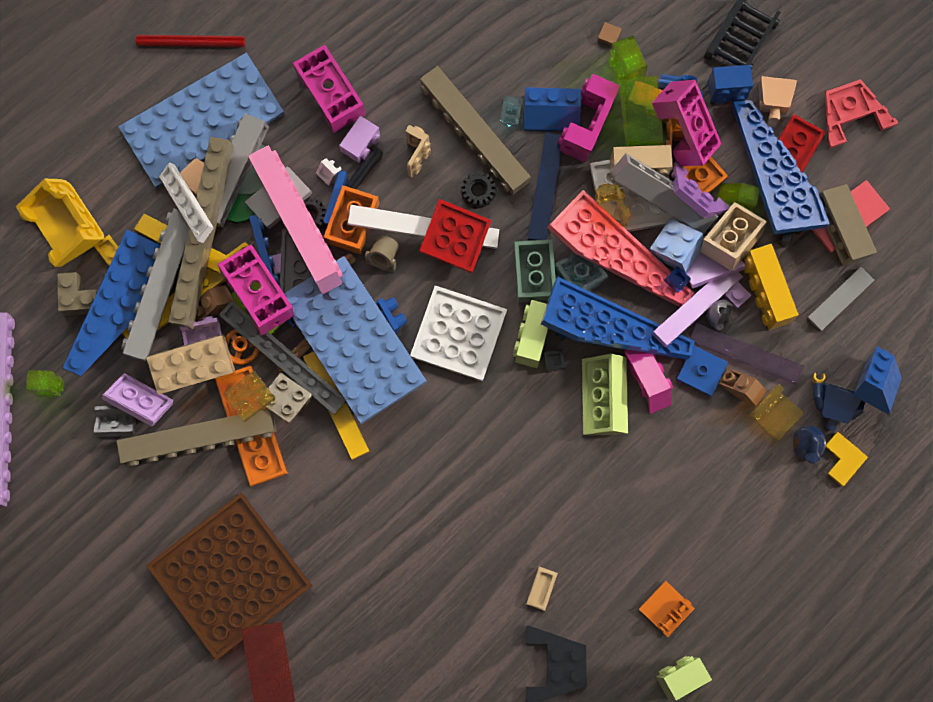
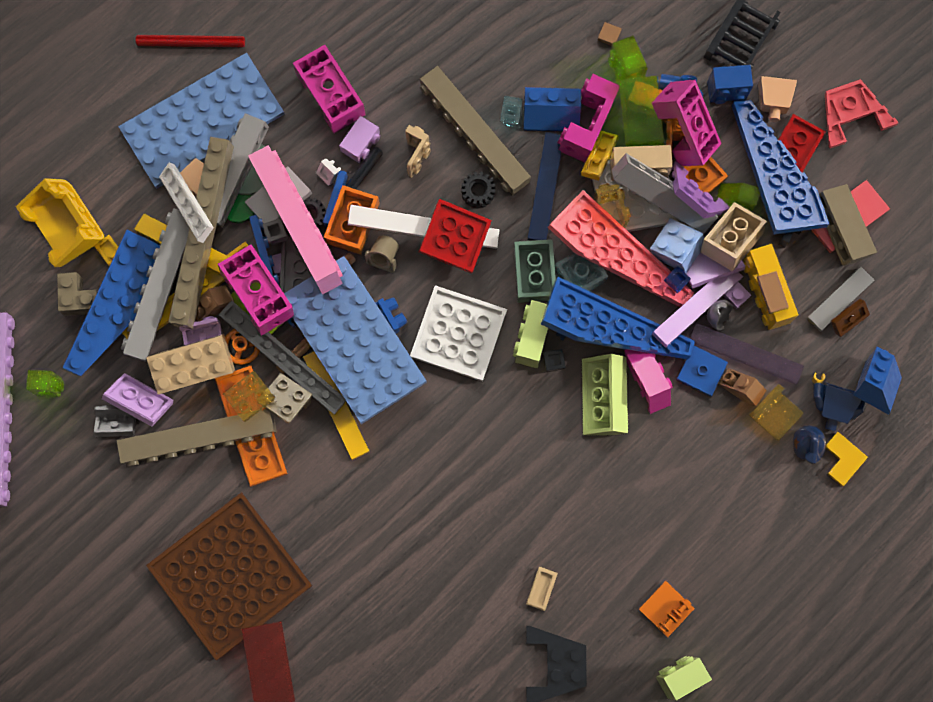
none -> dark grey brick [262,218,289,246]
none -> yellow tile [581,130,619,181]
none -> medium nougat tile [757,271,789,314]
none -> reddish brown plate [831,299,870,337]

